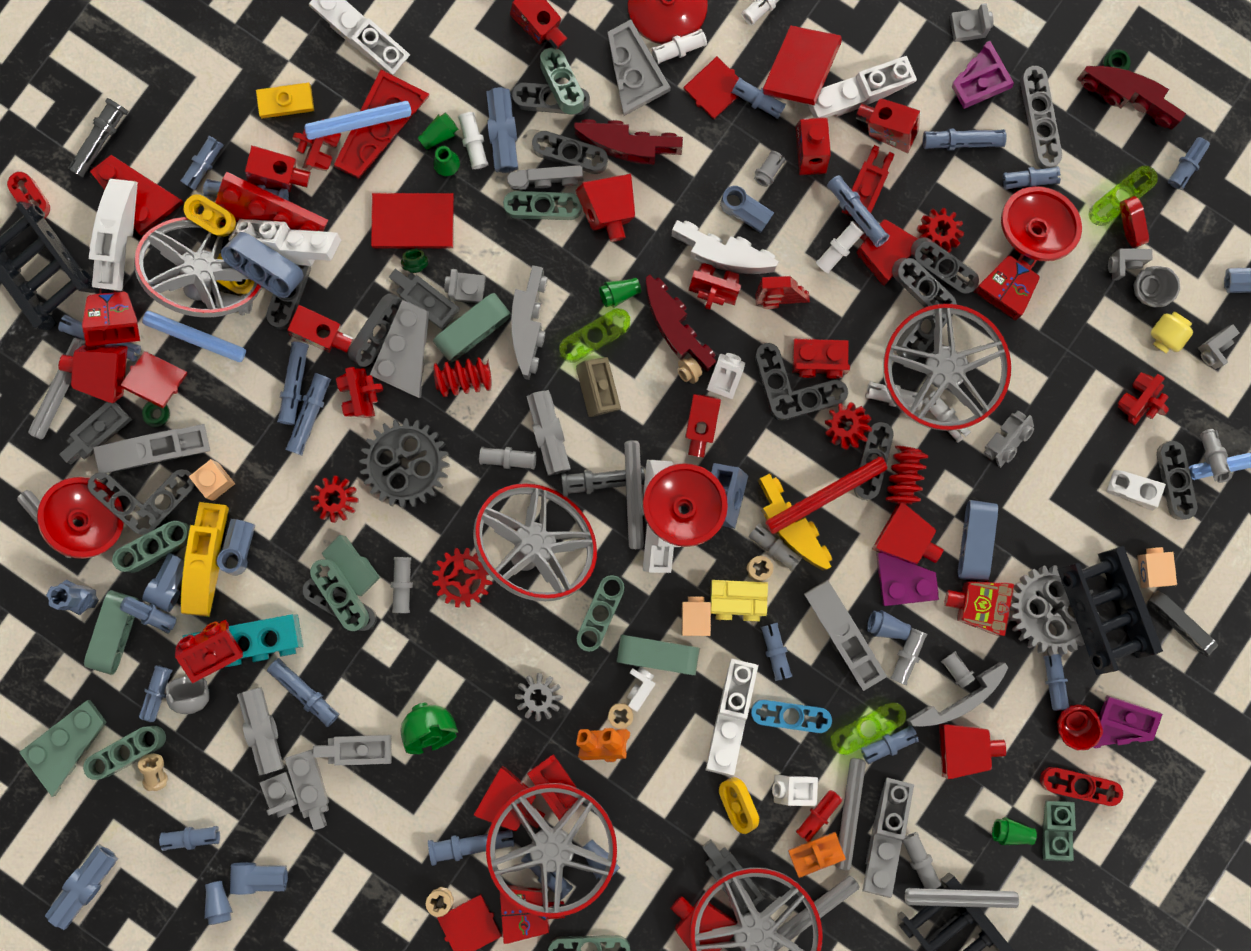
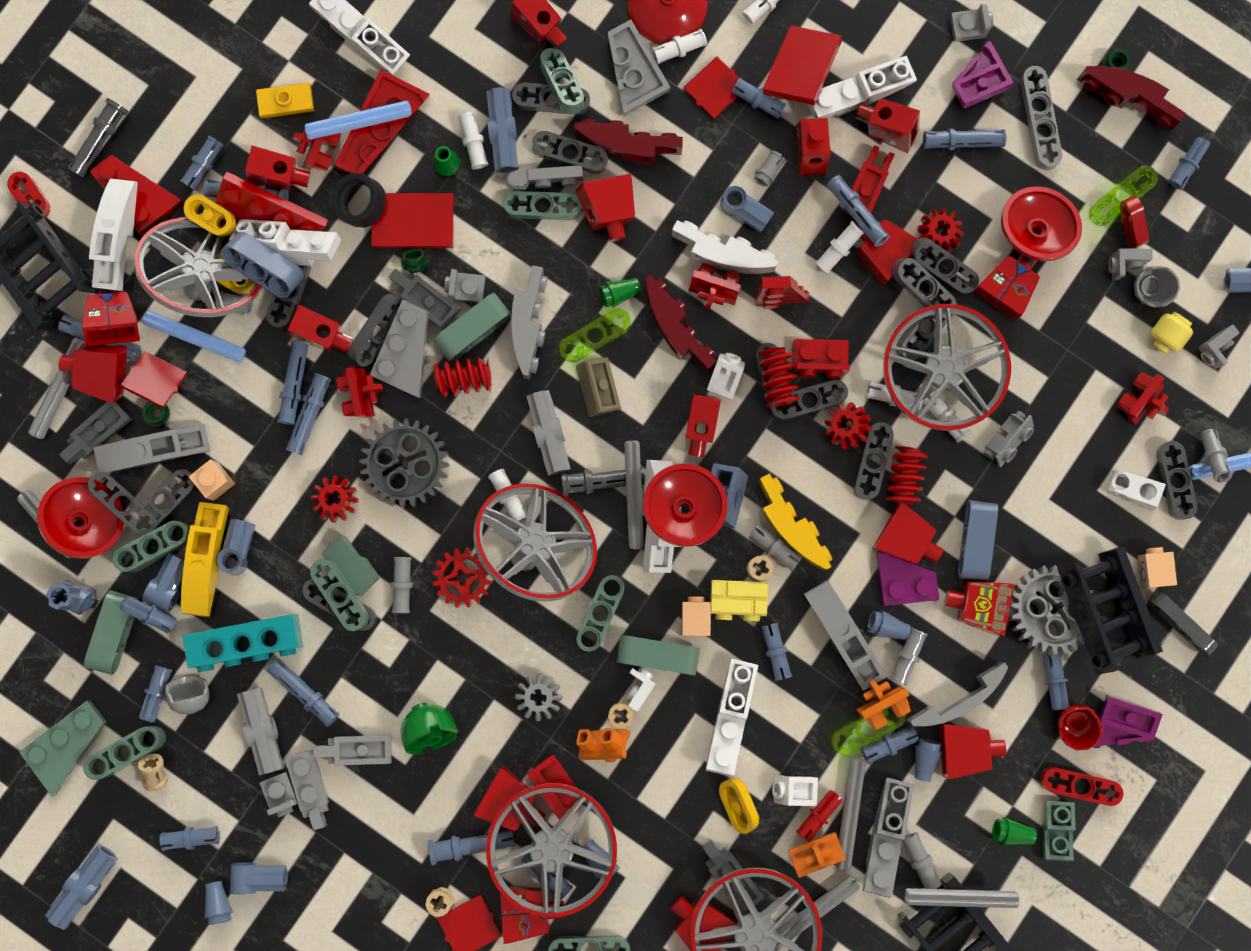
red bracket [175,620,243,684] -> none
green cone [417,112,459,150] -> none
light grey pin [479,447,536,469] -> none
tan plate [677,357,702,384] -> none
dark azure beam [751,700,832,733] -> none
red axle [766,457,888,534] -> none
light grey pin [941,651,975,688] -> none
sand blue pin [1003,166,1061,190] -> none
none -> black tyre [331,173,387,228]
none -> white pin [488,469,527,523]
none -> red piece [758,347,800,407]
none -> orange hips [856,679,911,730]
none -> sand blue cone [914,738,943,782]

